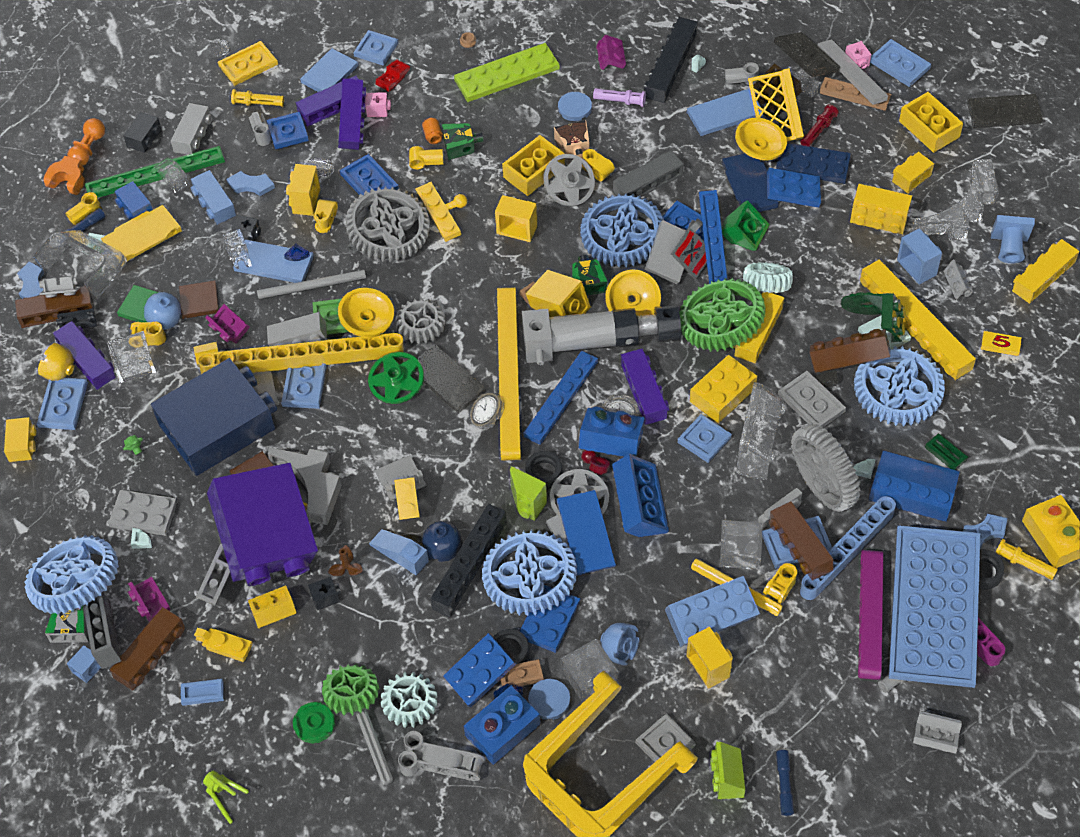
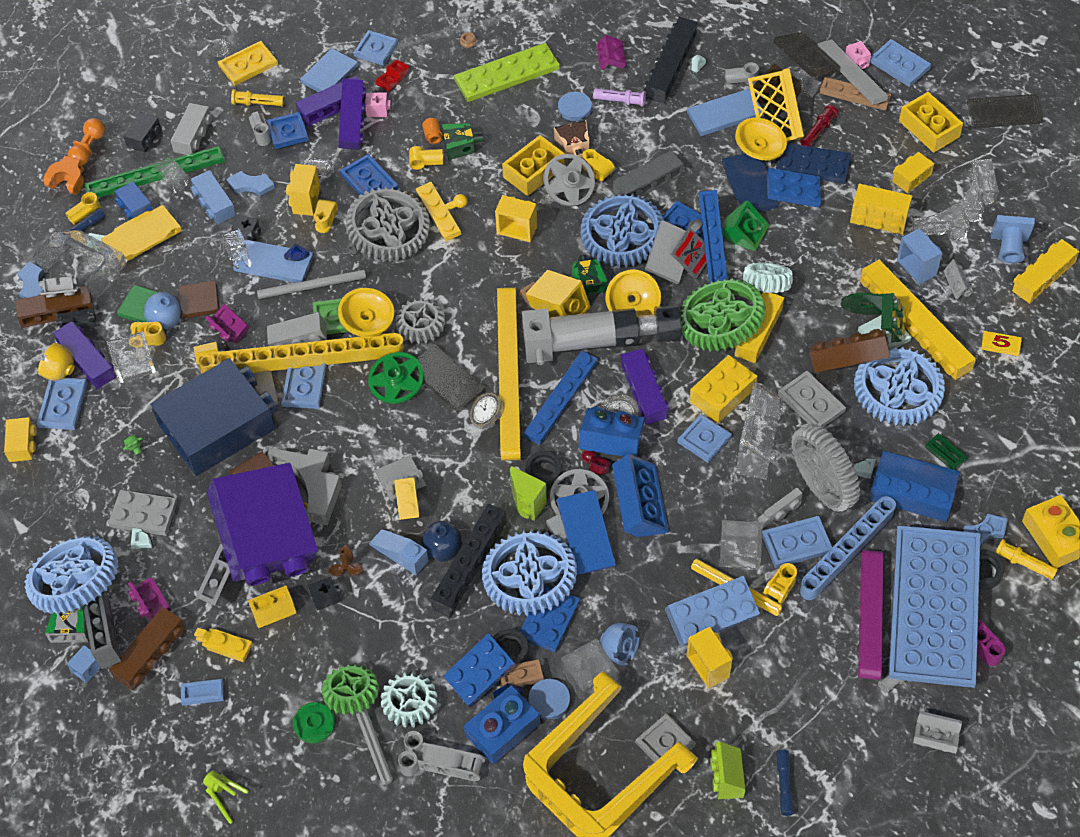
reddish brown brick [769,501,833,581] -> none

